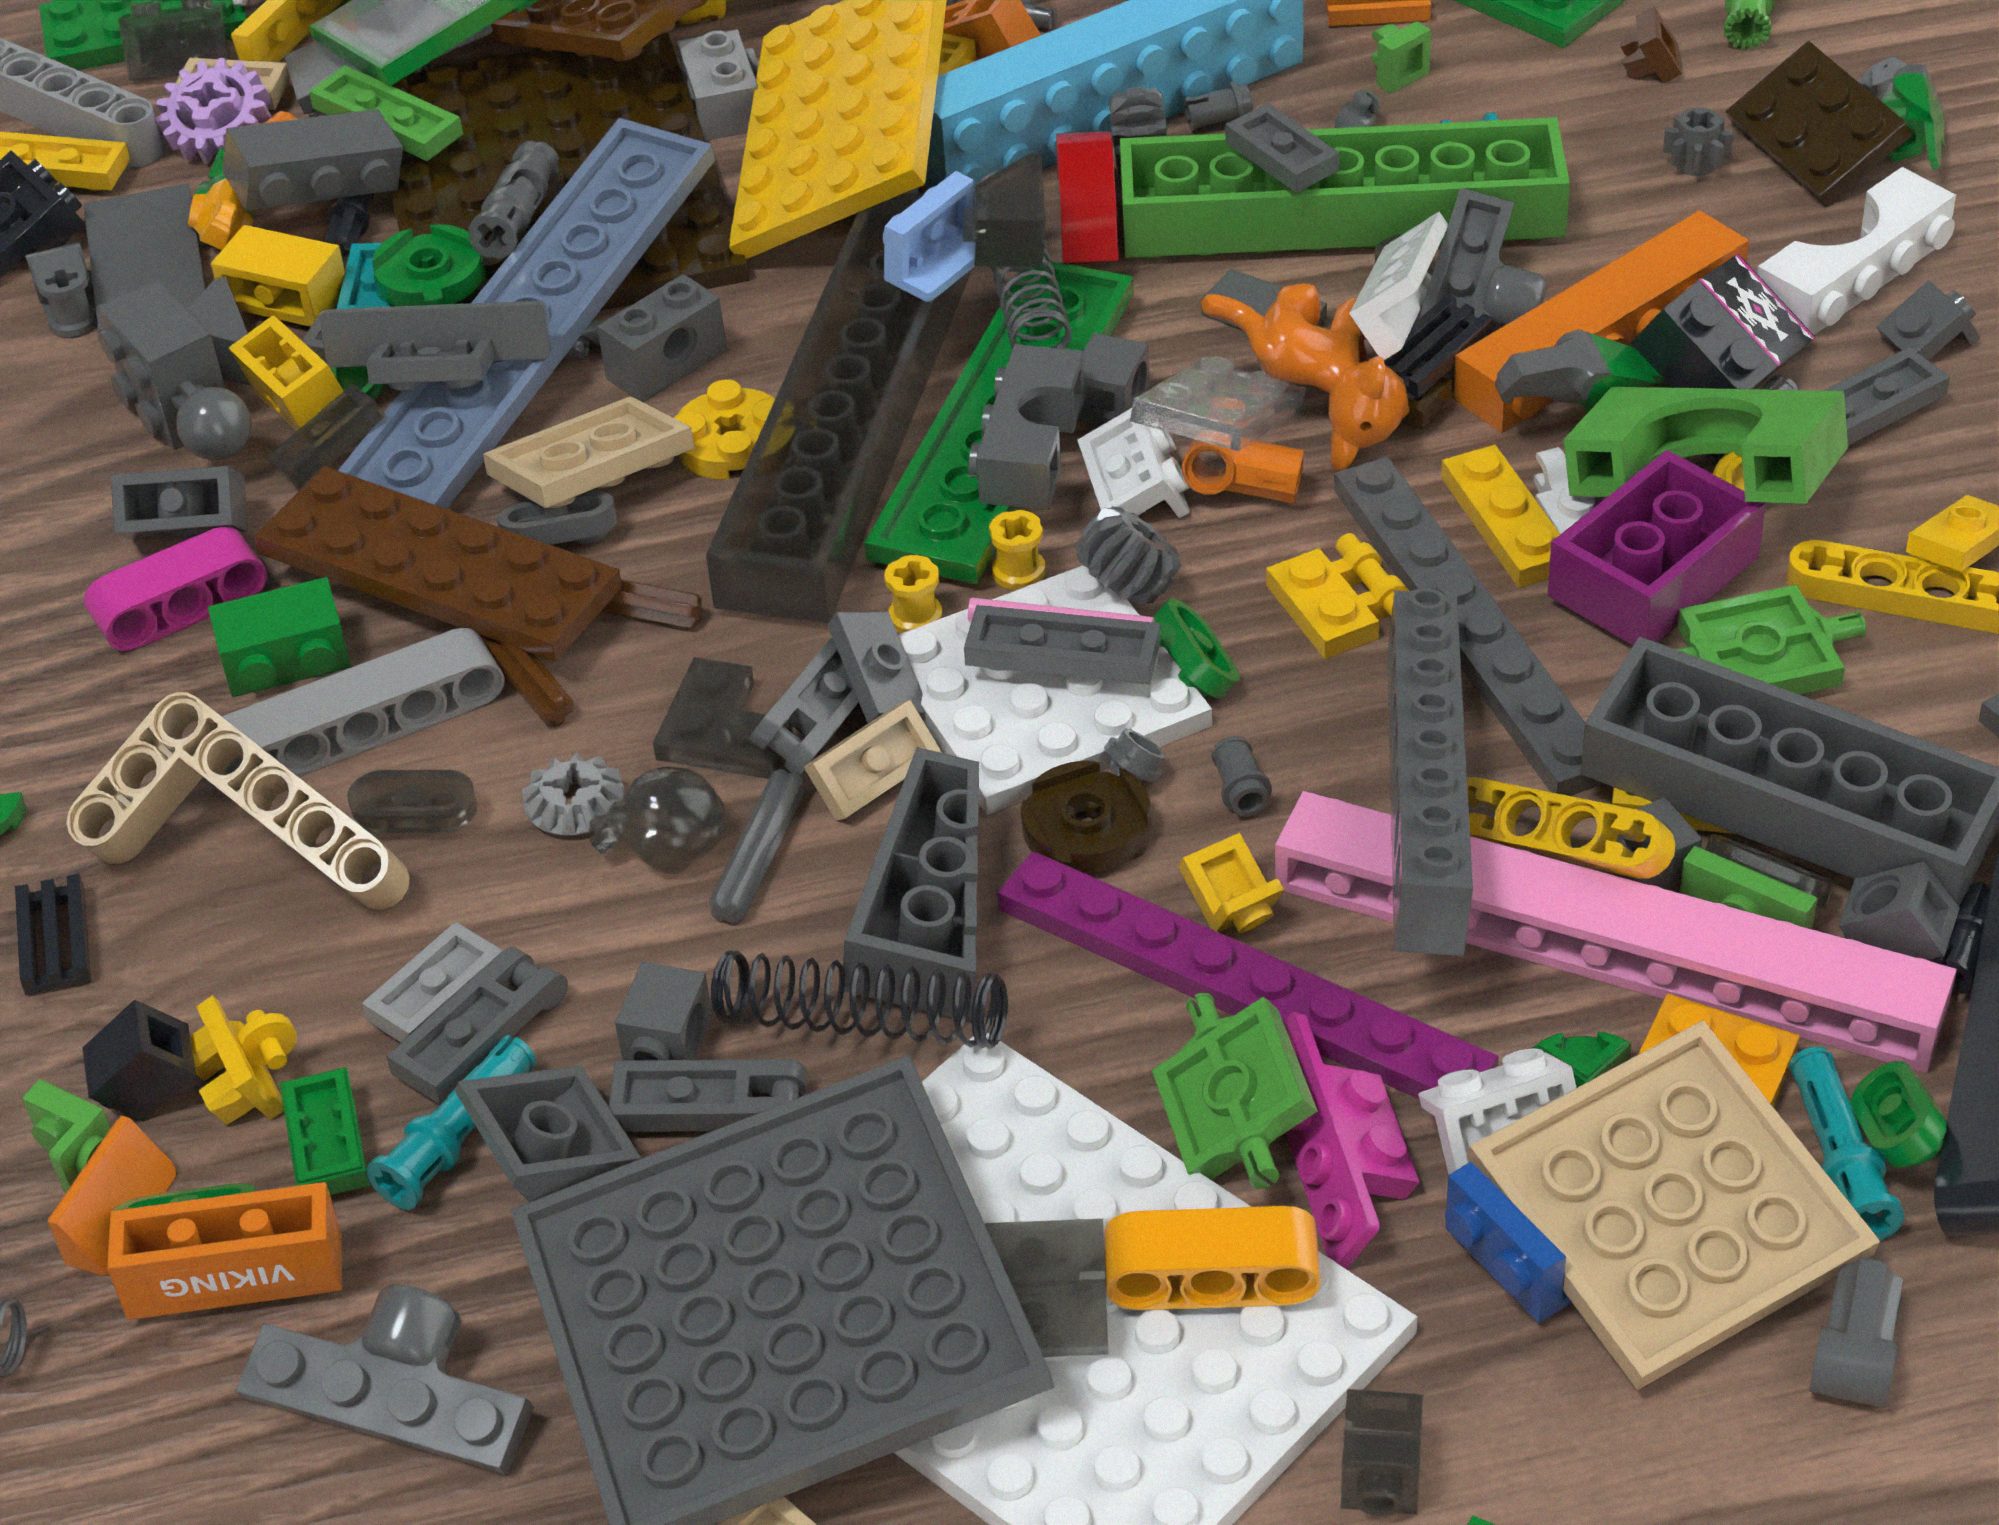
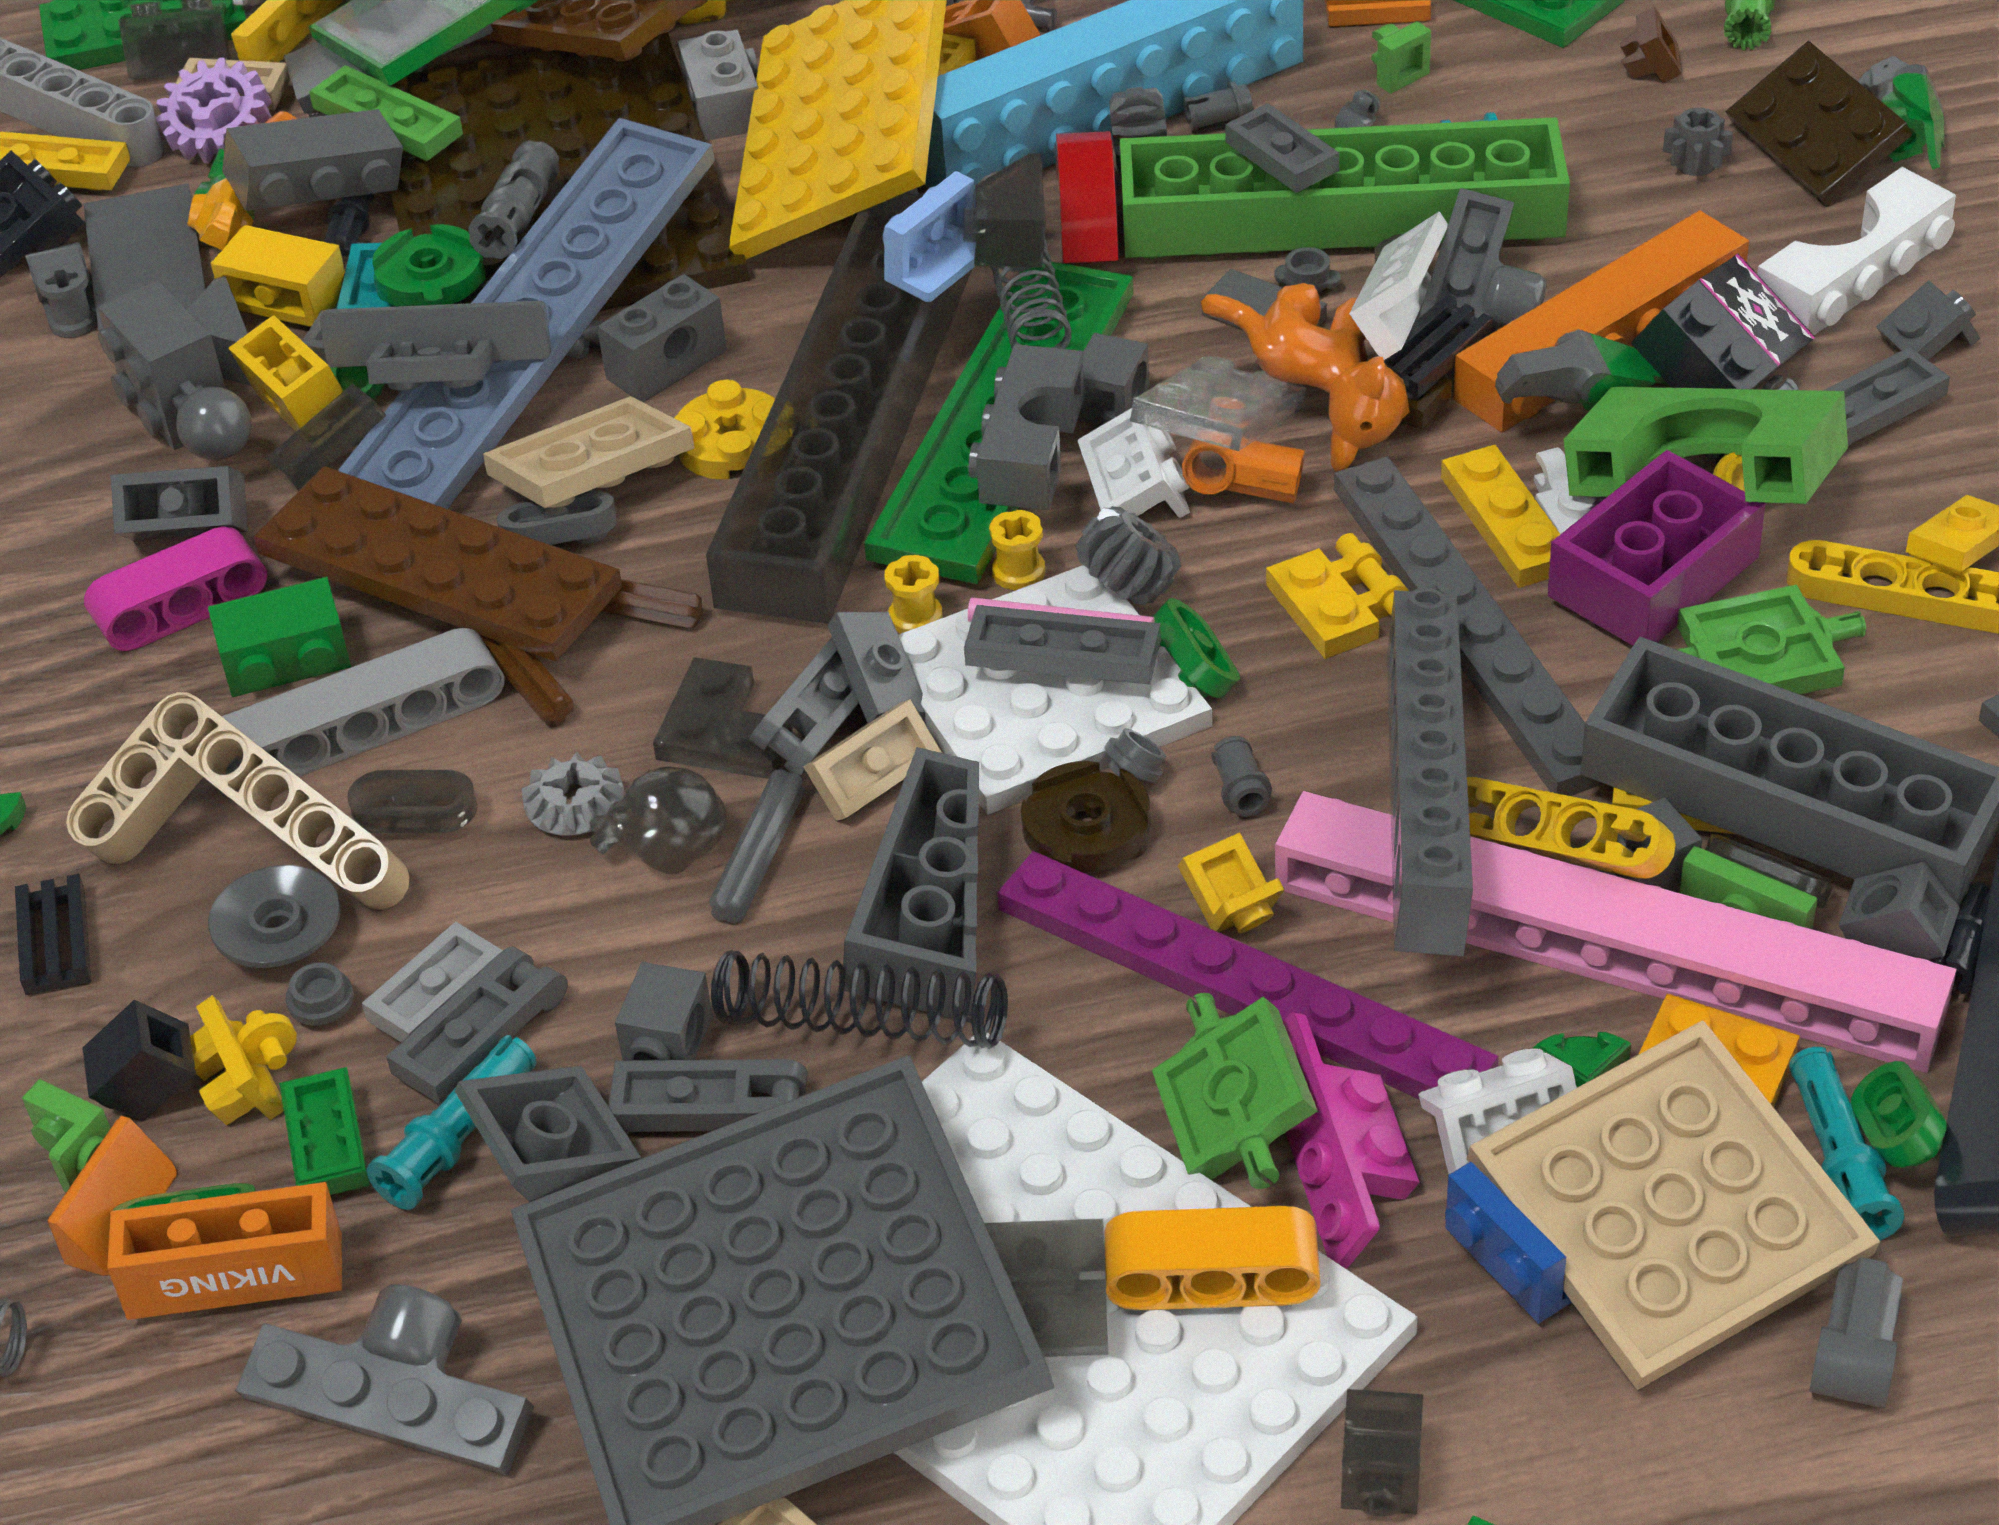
none -> dark grey dish [208,865,341,968]
none -> dark grey plate [285,962,354,1025]
none -> dark grey plate [1274,247,1341,294]

